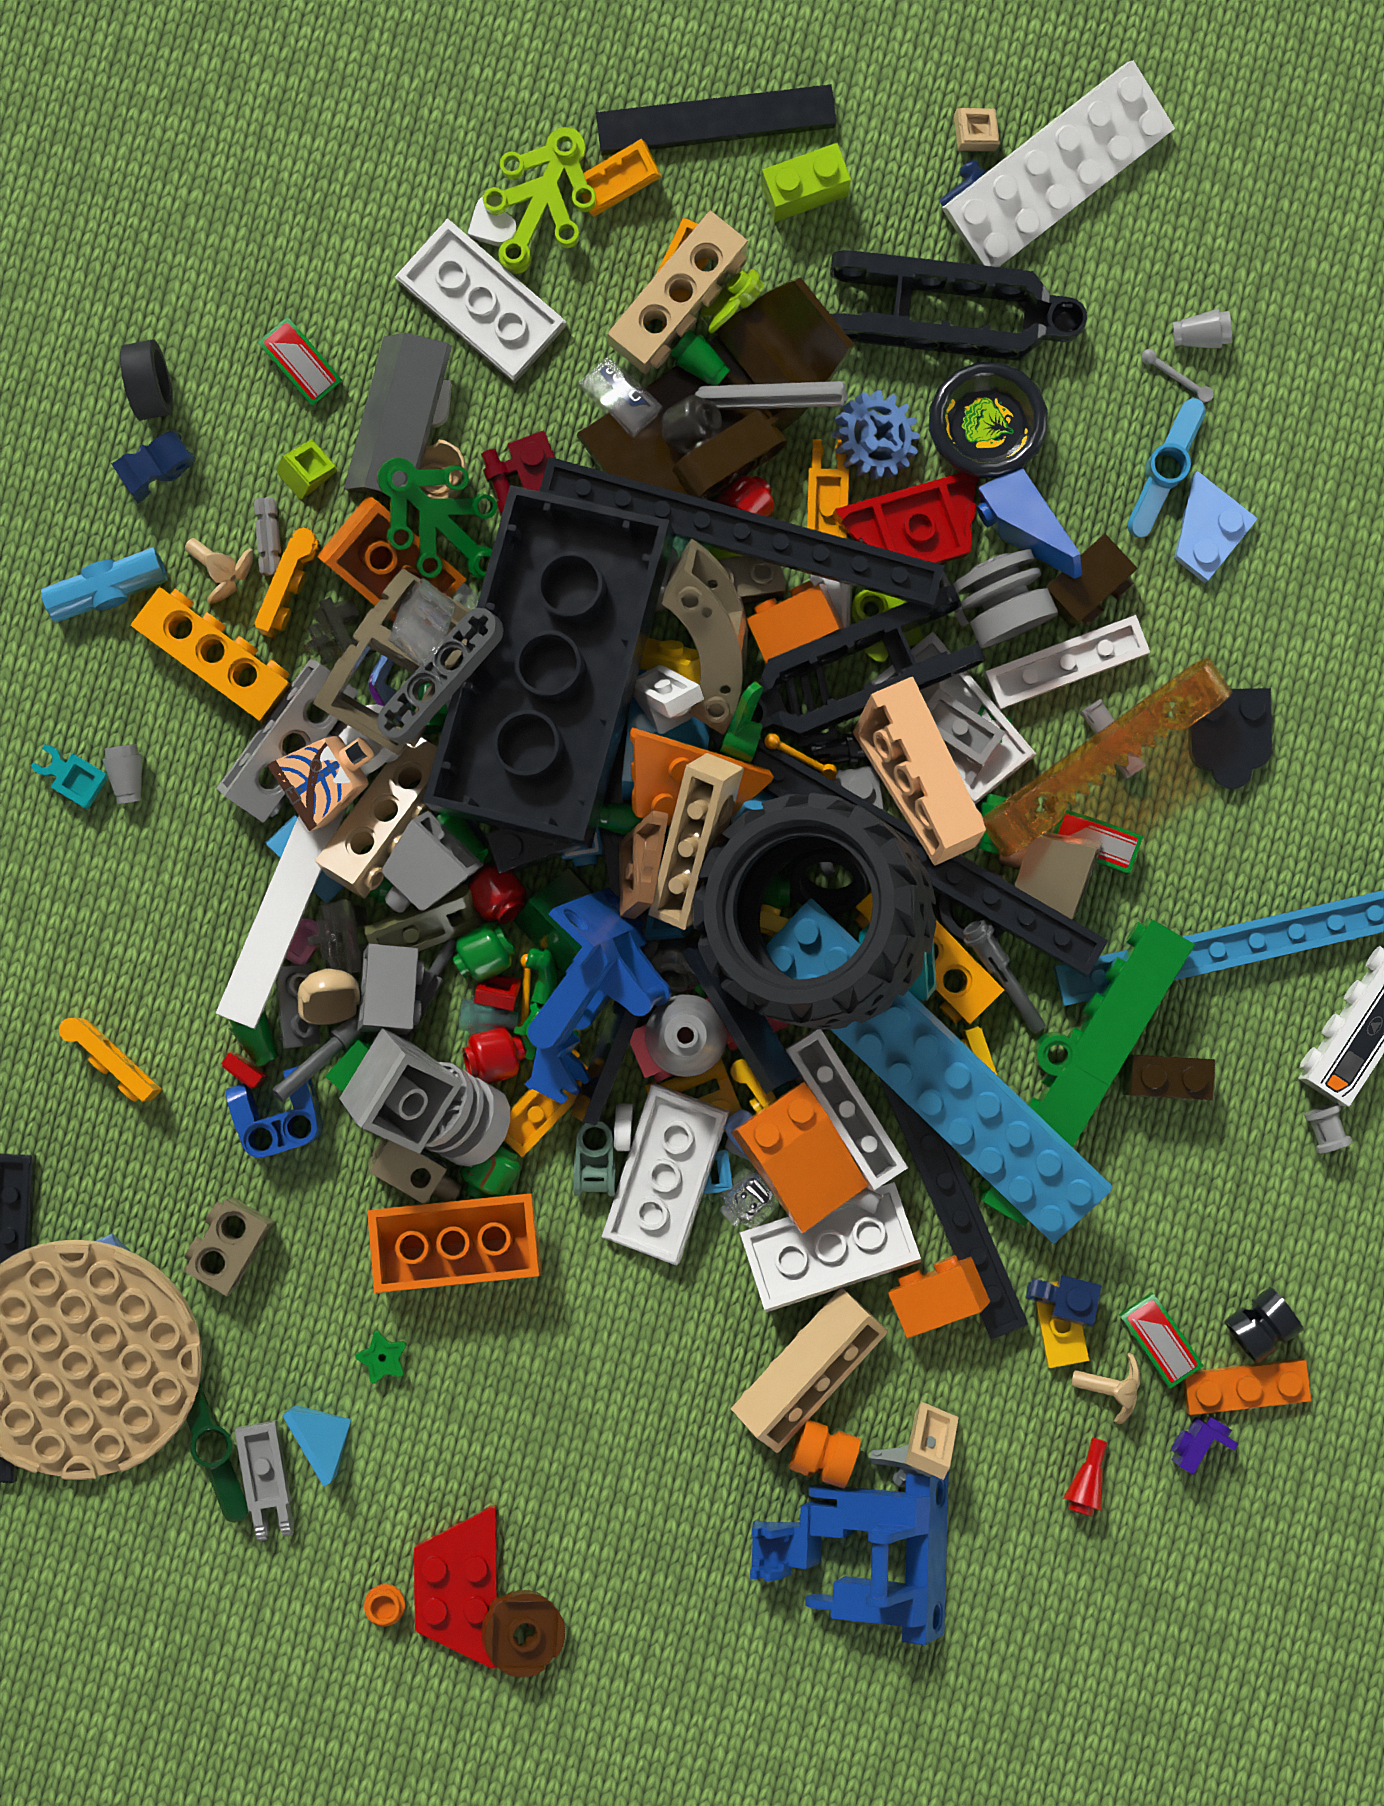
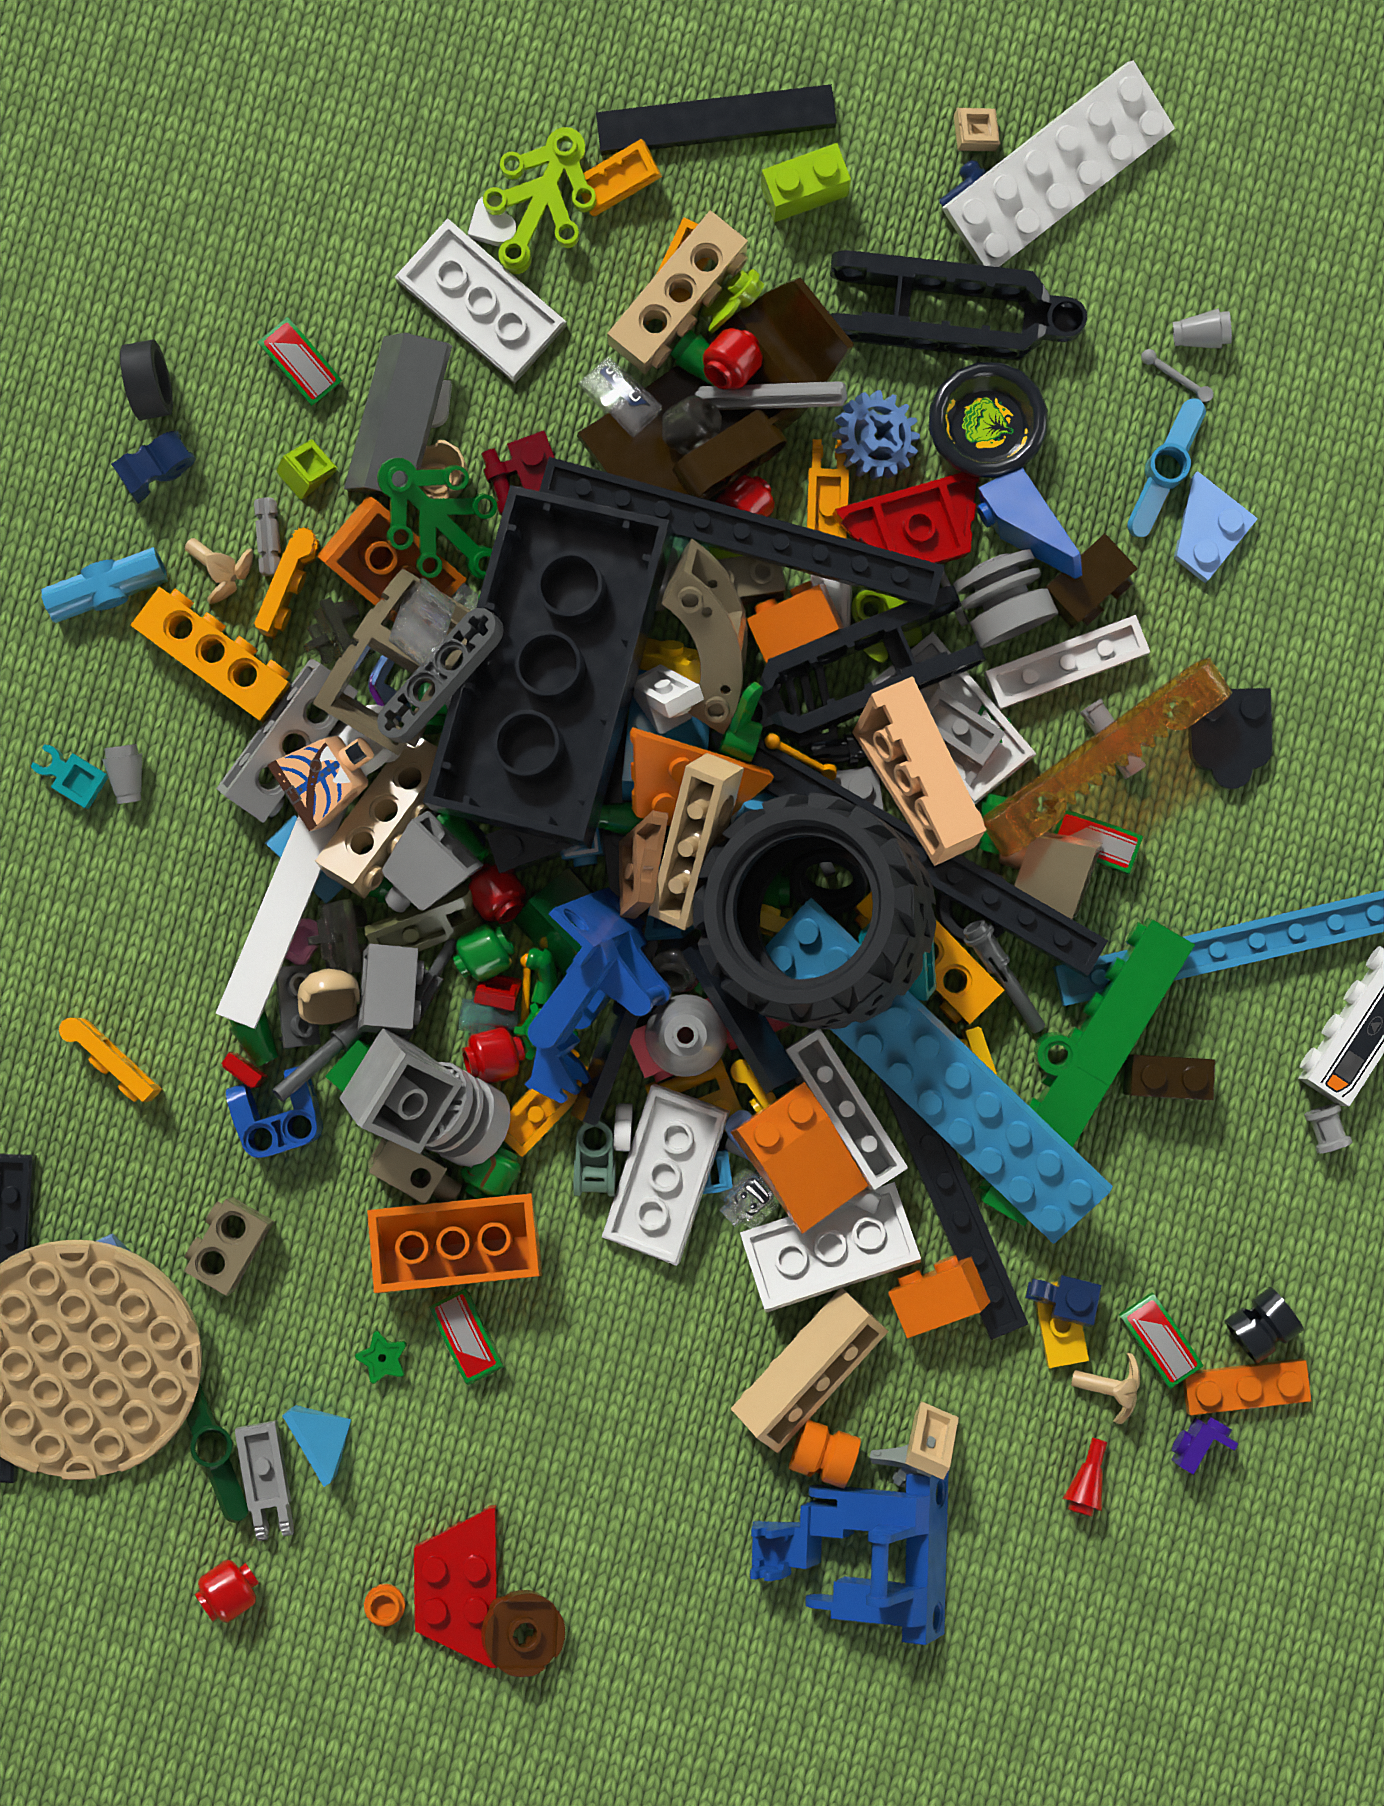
none -> red head [194,1559,259,1623]
none -> slope [429,1288,504,1385]
none -> red head [703,328,763,390]

